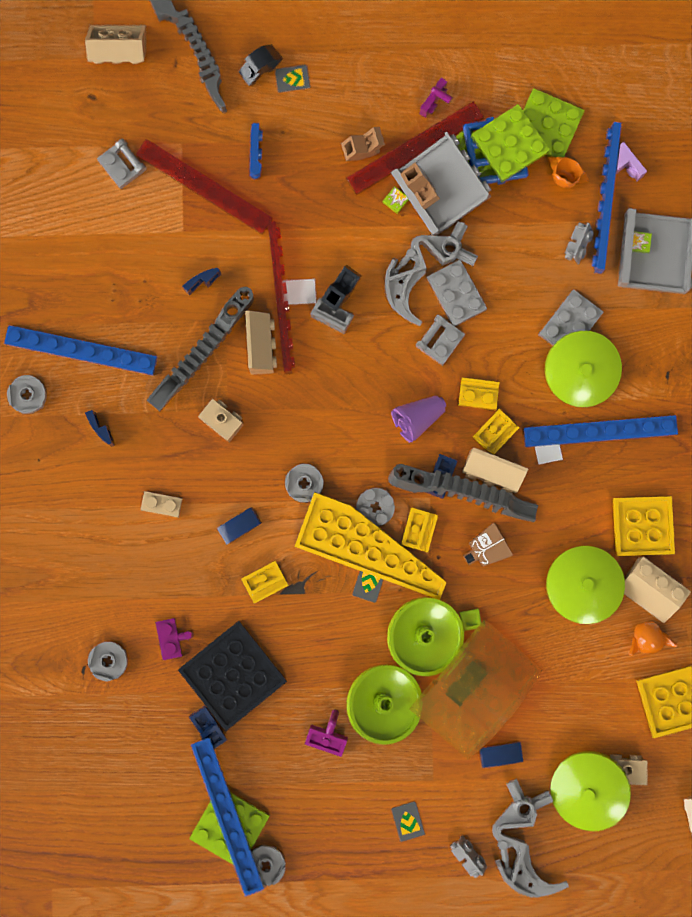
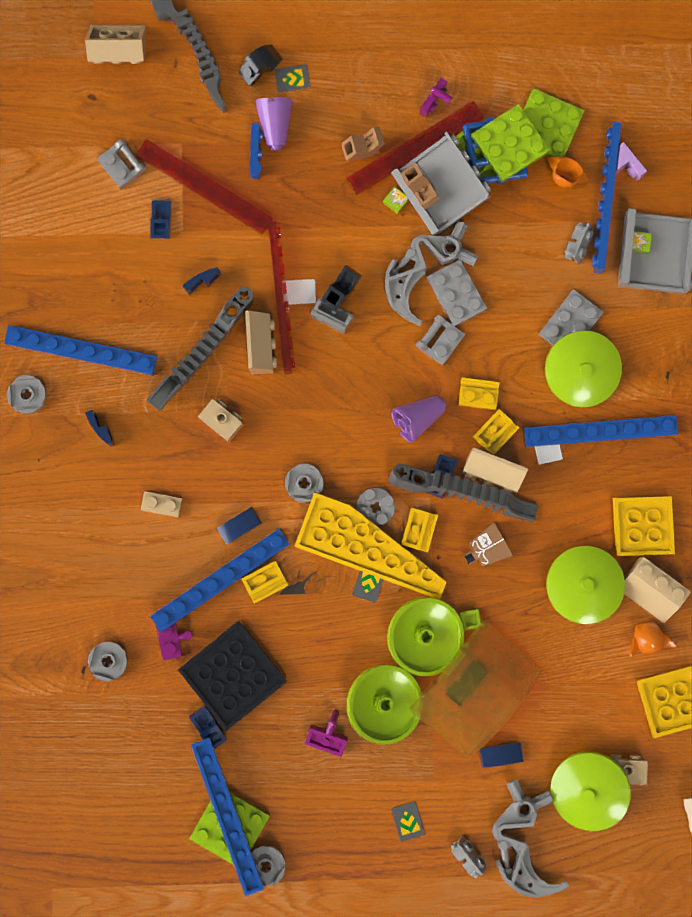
none -> dark blue slope [150,200,172,239]
none -> blue plate [150,529,290,632]
none -> medium lavender cone [256,97,293,150]

